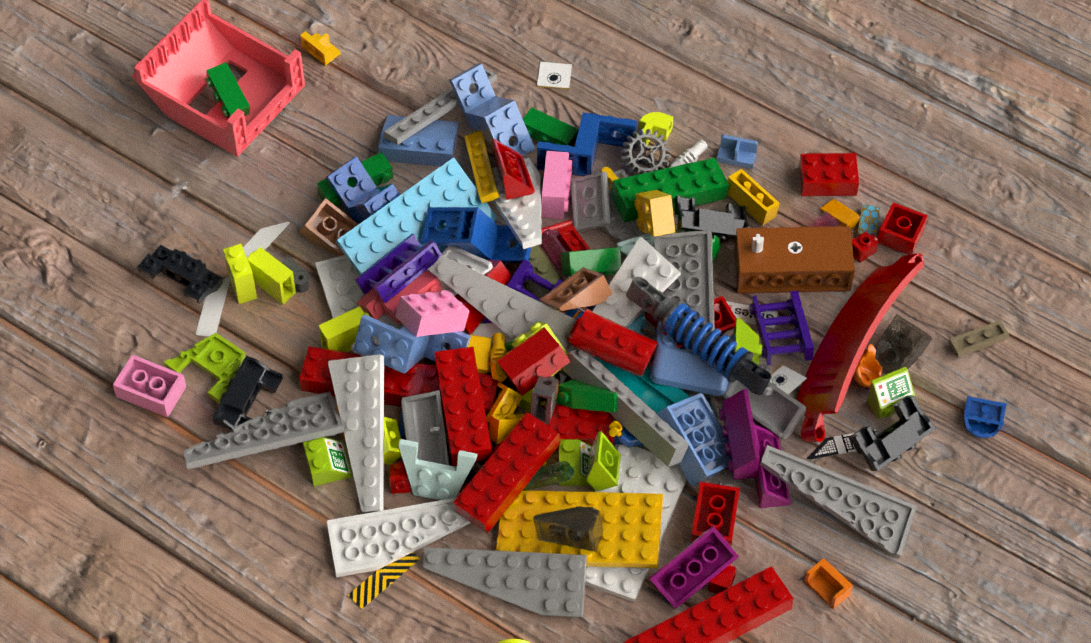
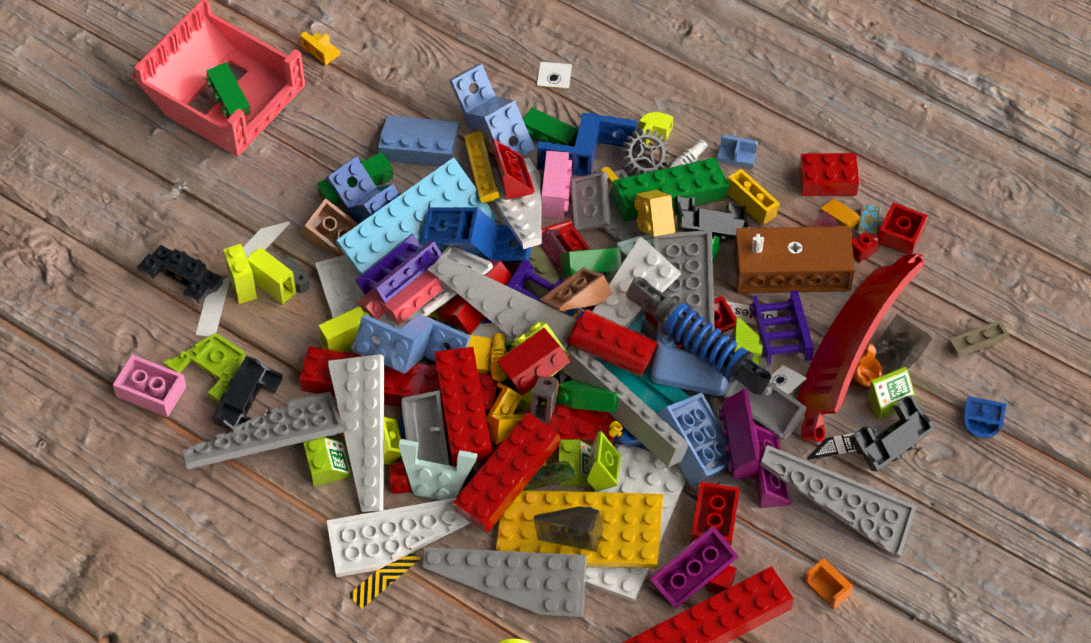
light grey plate [384,67,497,145] -> none
bright pink brick [395,290,469,337] -> none

